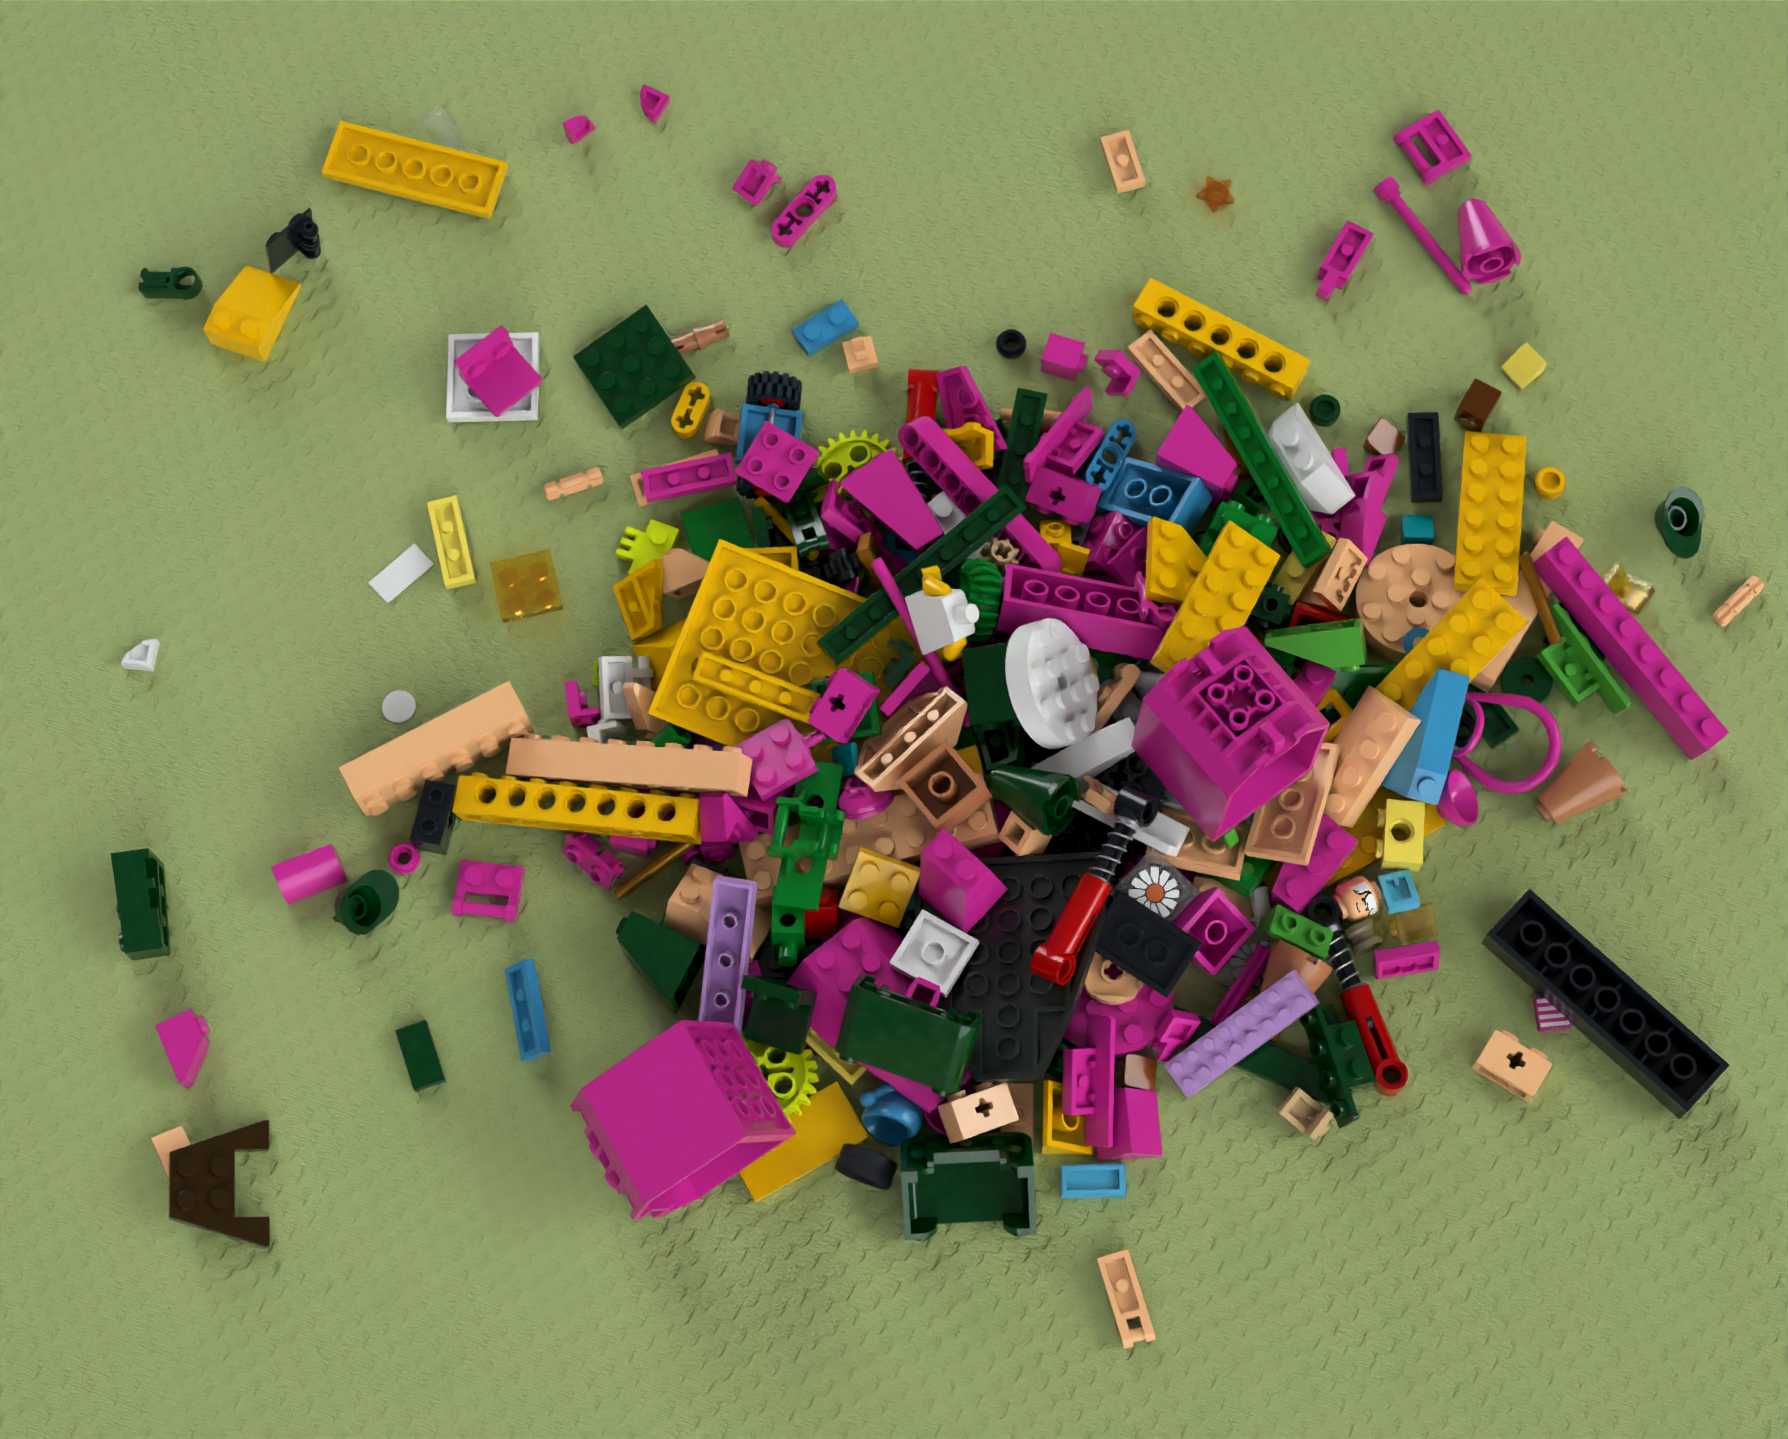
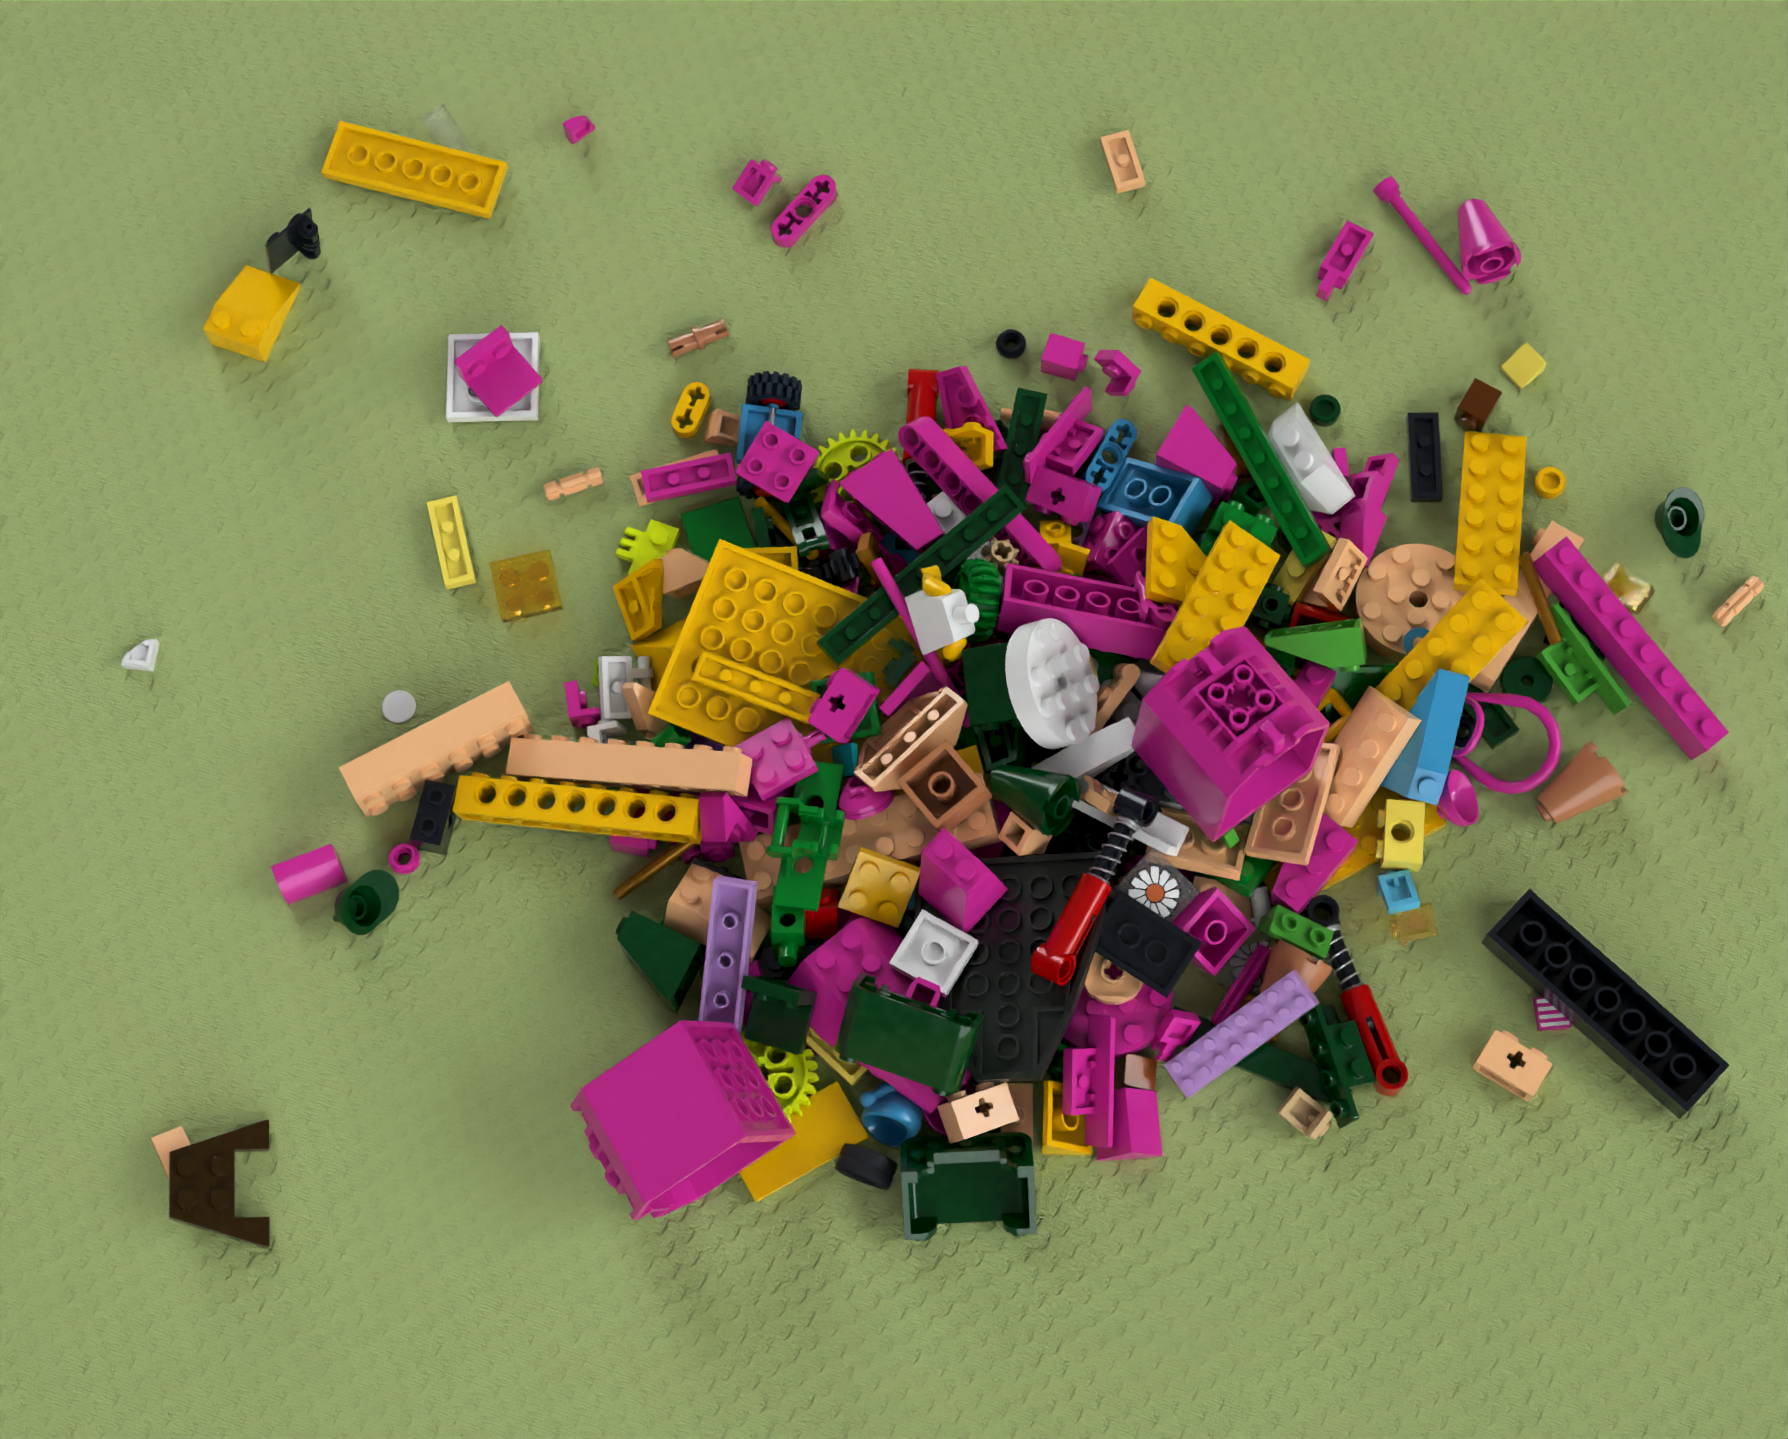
dark green wedge [110,848,170,960] -> none
dark green piece [138,266,203,300] -> none
dark pink slope [155,1009,210,1089] -> none
white sticker [368,543,434,603] -> none
dark green tile [395,1020,446,1092] -> none
dark pink plate [452,860,525,923] -> none
dark azure plate [505,959,551,1061] -> none
dark pink hinge [562,832,626,891] -> none
dark green plate [573,305,696,429] -> none
dark pink tile [640,84,670,124] -> none
dark azure plate [792,299,859,357] -> none
light nougat tile [842,336,878,374] -> none
medium azure tile [1059,1163,1126,1199] -> none
light nougat plate [1096,1249,1156,1349] -> none
light nougat plate [1127,330,1208,413] -> none
clear orange plate [1196,176,1235,212] -> none
light nougat head [1332,876,1382,923] -> none
dark tan wheel [1343,919,1383,956] -> none
slope [1363,417,1405,455] -> none
dark pink plate [1373,941,1440,979] -> none
dark pink plate [1393,110,1471,186] -> none
teal slope [1401,514,1434,545] -> none

